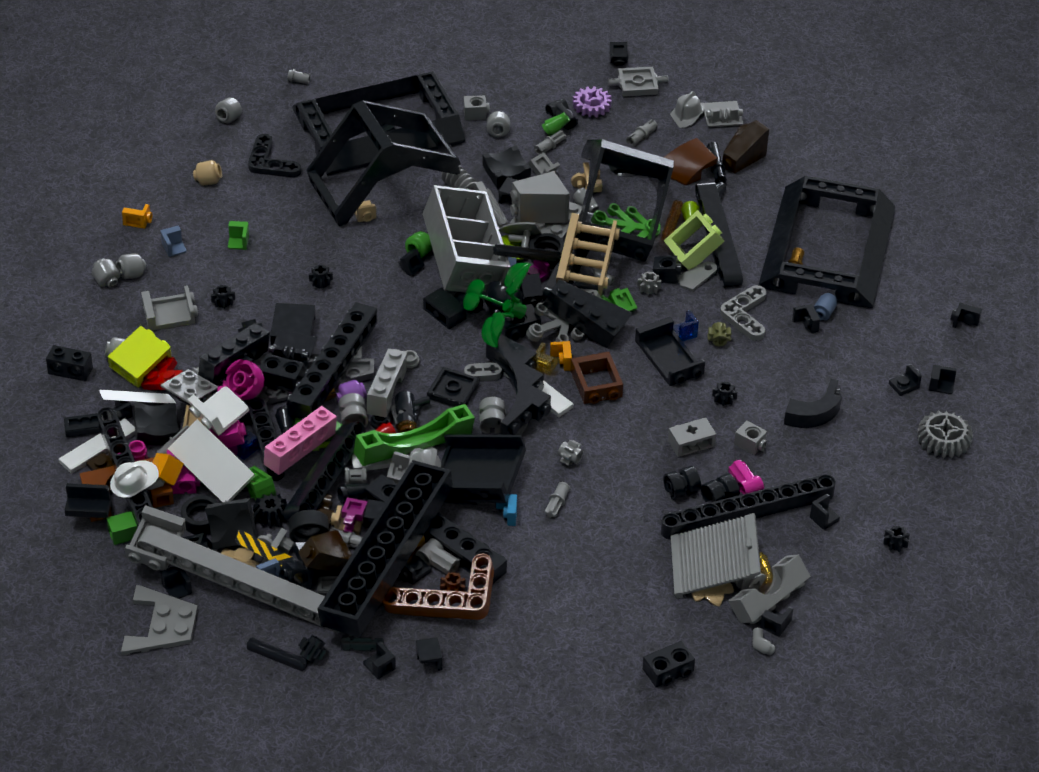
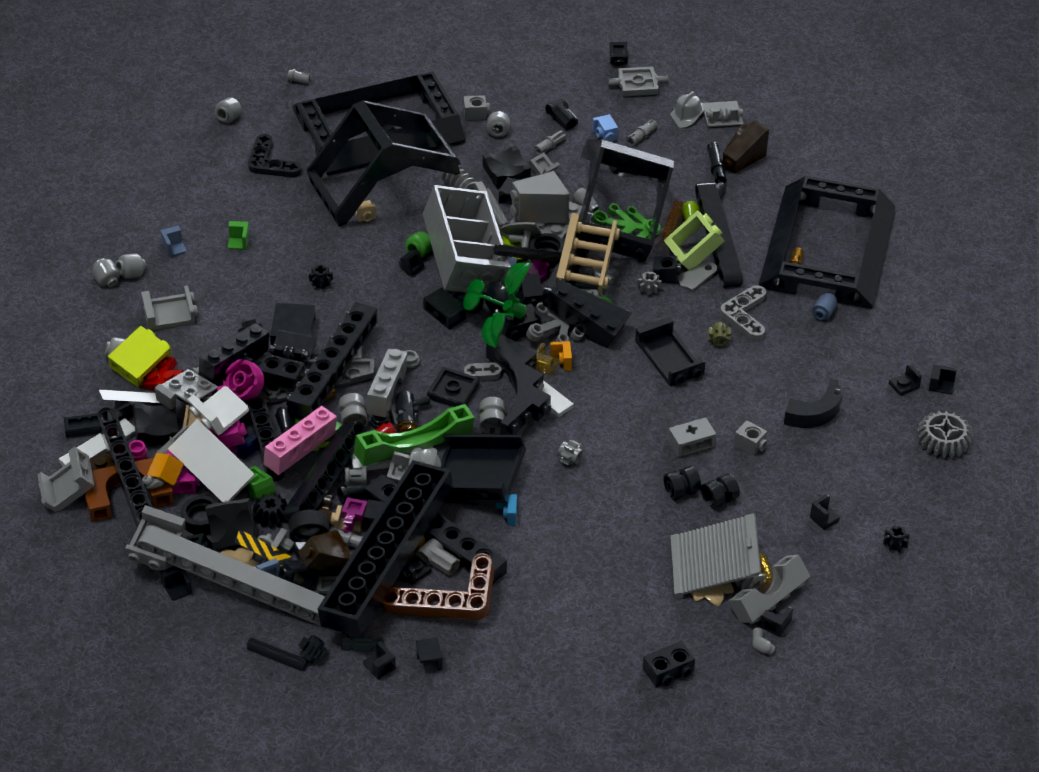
black brick [46,345,93,382] -> none
black panel [64,483,111,518] -> none
bright green panel [107,511,137,545] -> none
white piece [110,461,159,498] -> none
light grey wing [121,585,198,655] -> none
light orange bracket [122,204,153,229] -> none
tan head [193,160,222,186] -> none
black gear [211,285,235,309] -> none
medium lavender head [336,380,367,402] -> none
reddish brown gear [440,572,466,592] -> none
bright green cone [542,112,570,136] -> none
light grey axle [545,482,570,518] -> none
reddish brown window [570,352,623,404] -> none
tan hips [571,162,602,192] -> none
lavender gear [573,86,612,118] -> none
bright green bracket [608,288,638,312] -> none
black beam [661,474,836,540] -> none
reddish brown slope [663,138,718,186] -> none
clear blue panel [673,310,699,342] -> none
black gear [712,382,738,406] -> none
dark pink piece [728,460,764,494] -> none
black bracket [792,304,820,333] -> none
black bracket [950,303,982,328] -> none
none -> light grey panel [38,446,95,512]
none -> light grey tile [155,384,176,410]
none -> light blue brick [592,114,618,142]

